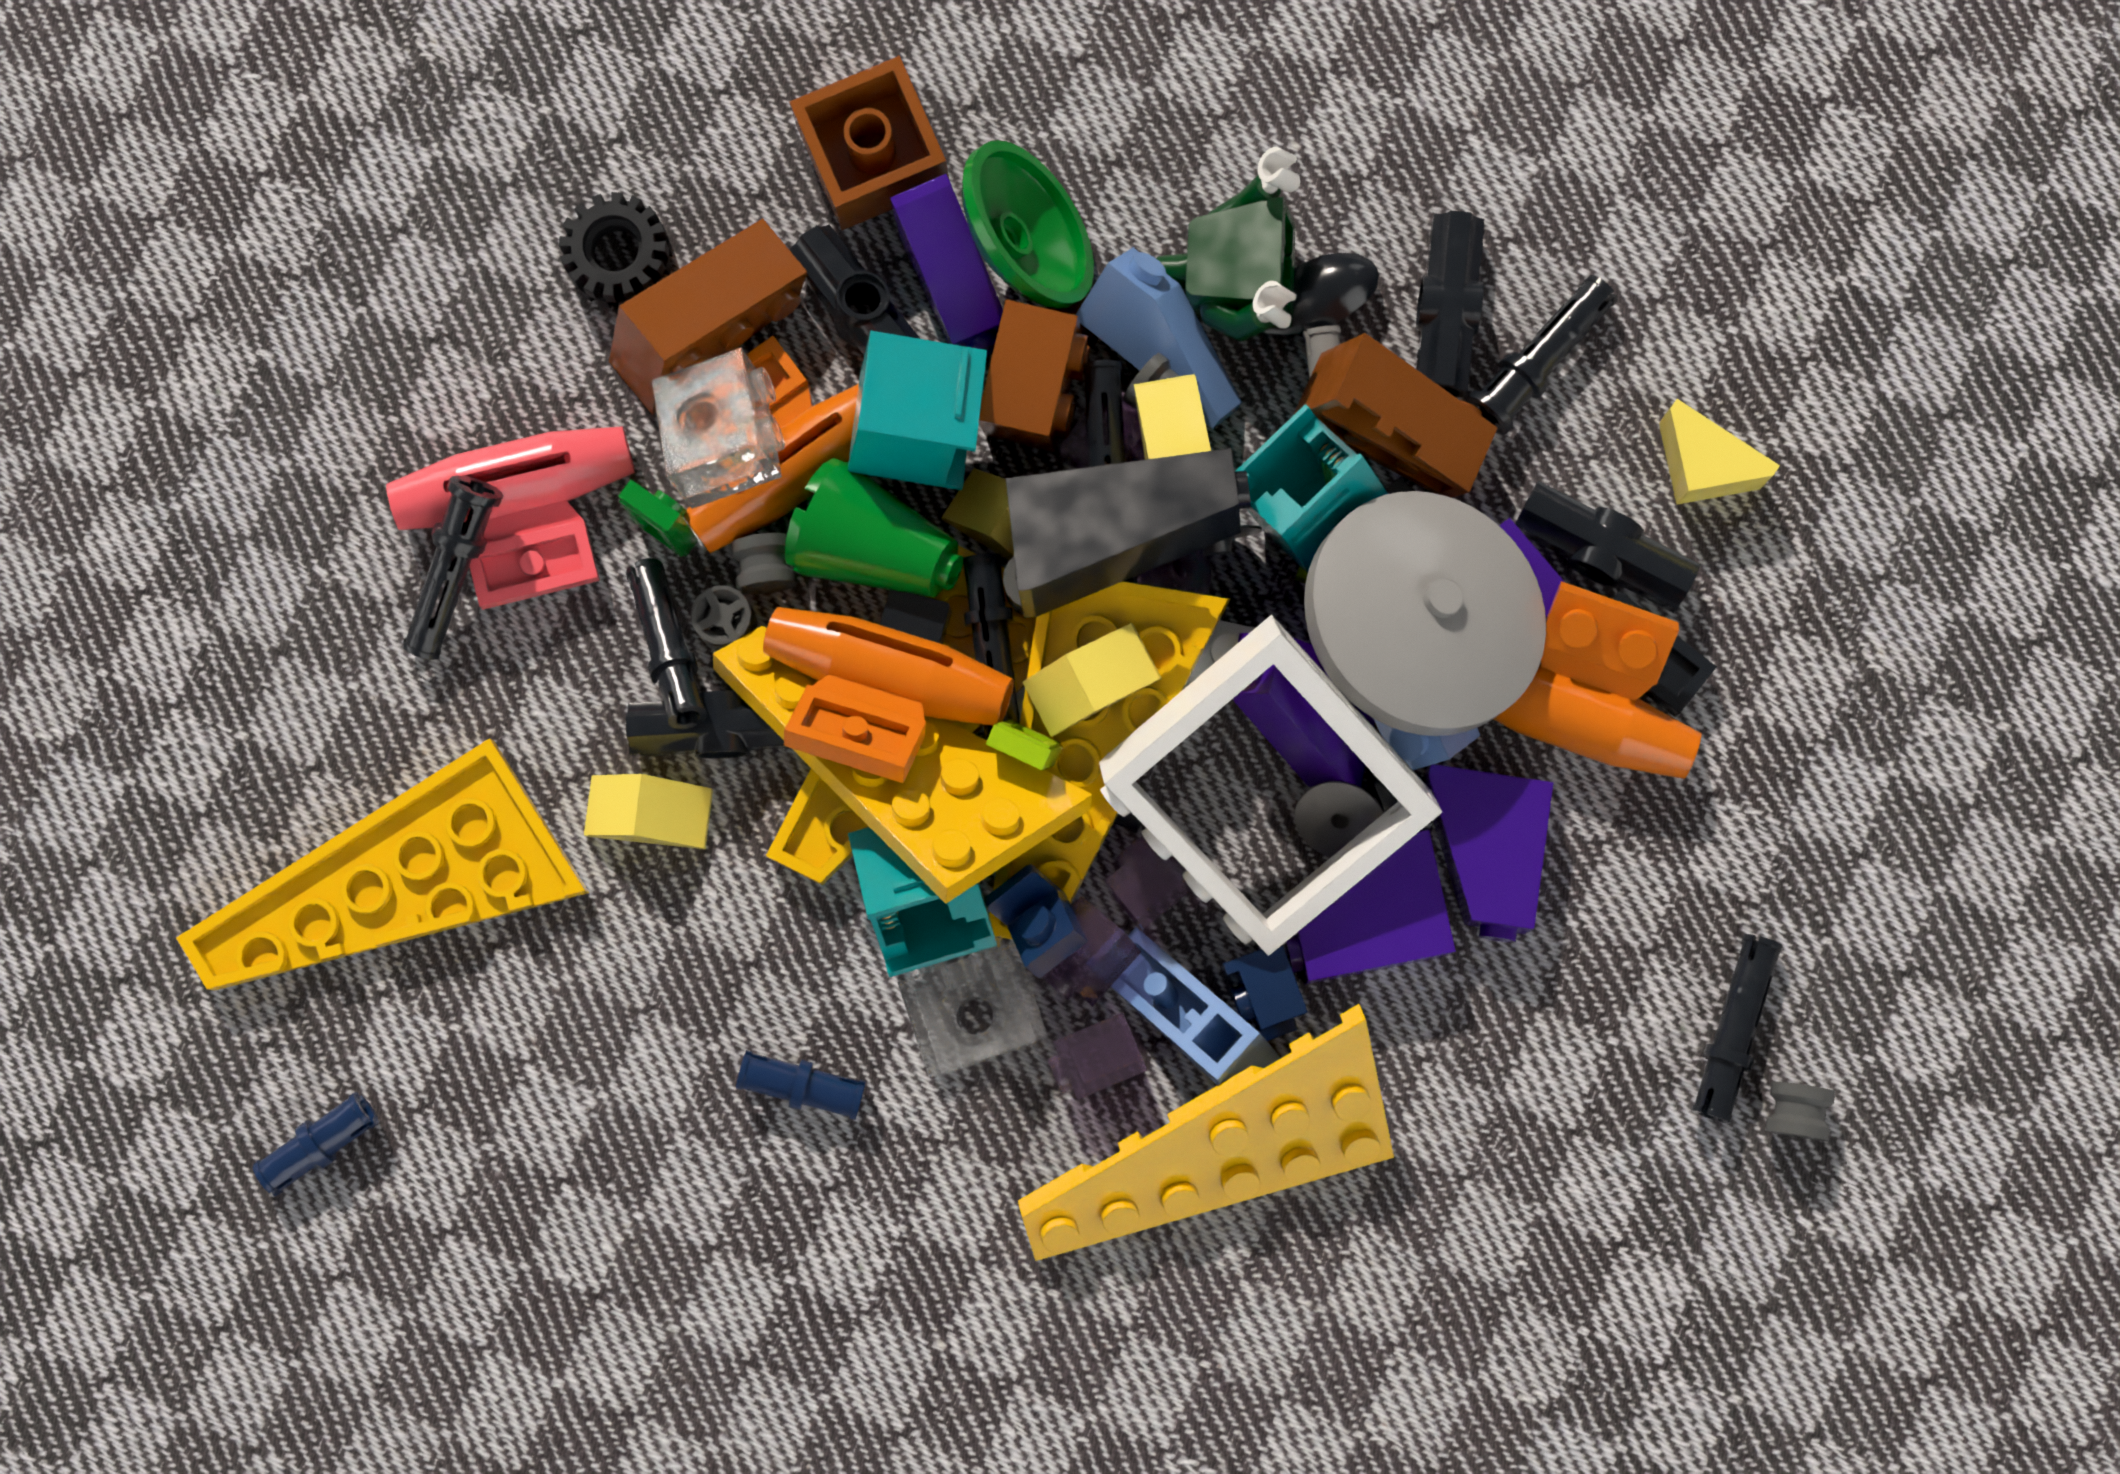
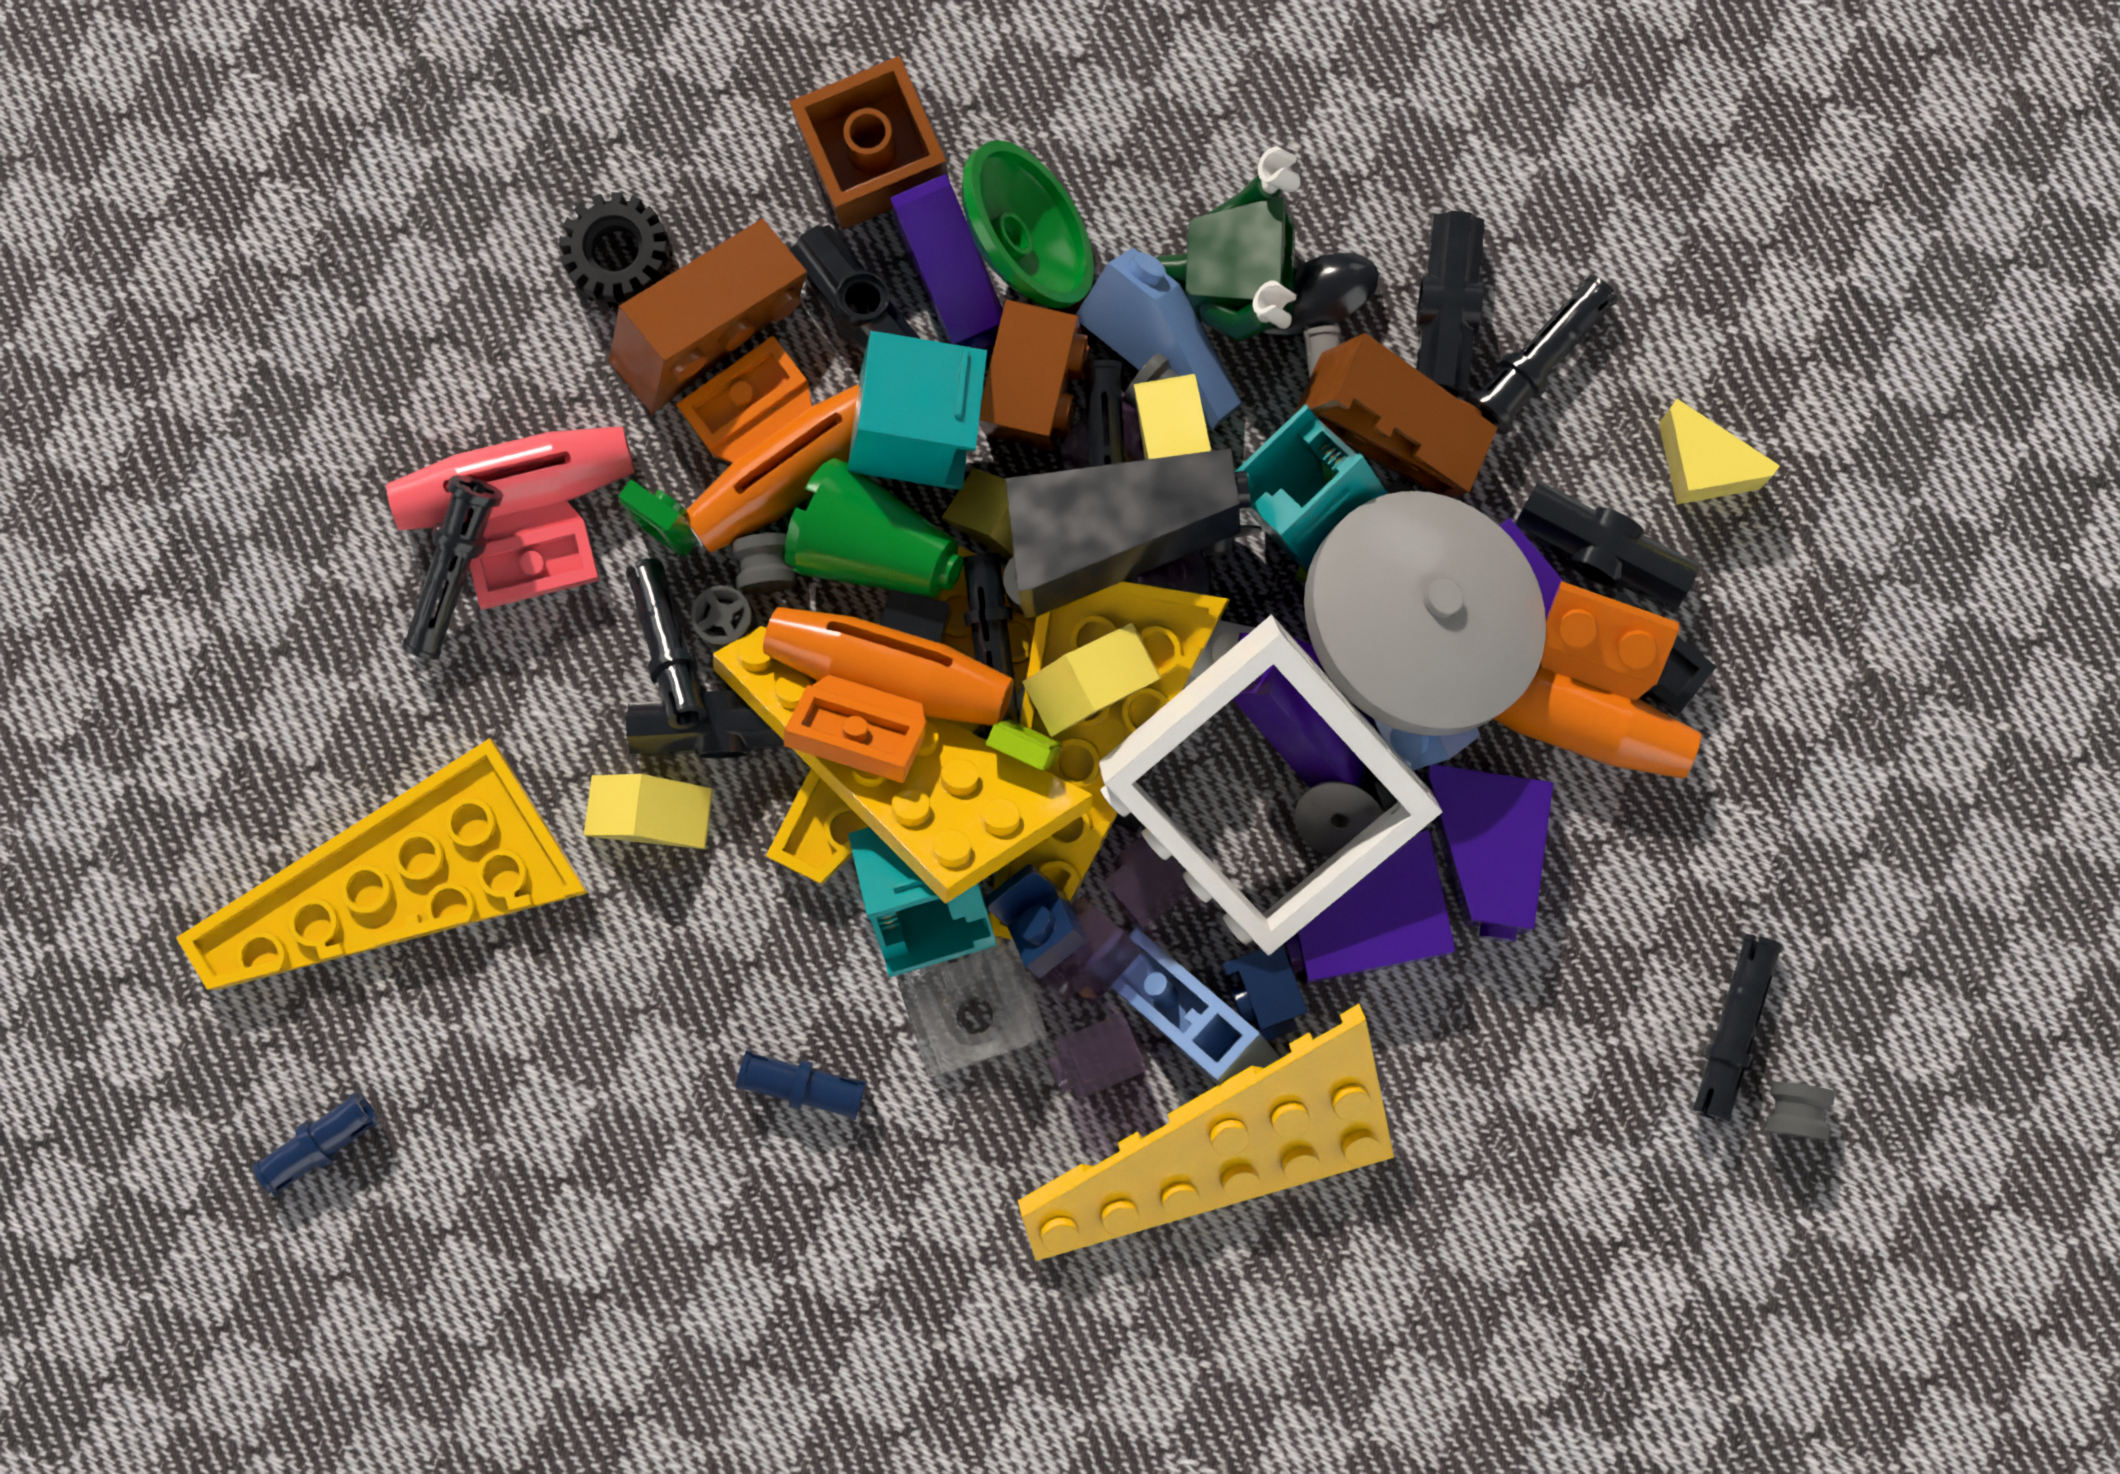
clear brick [652,348,785,509] -> none

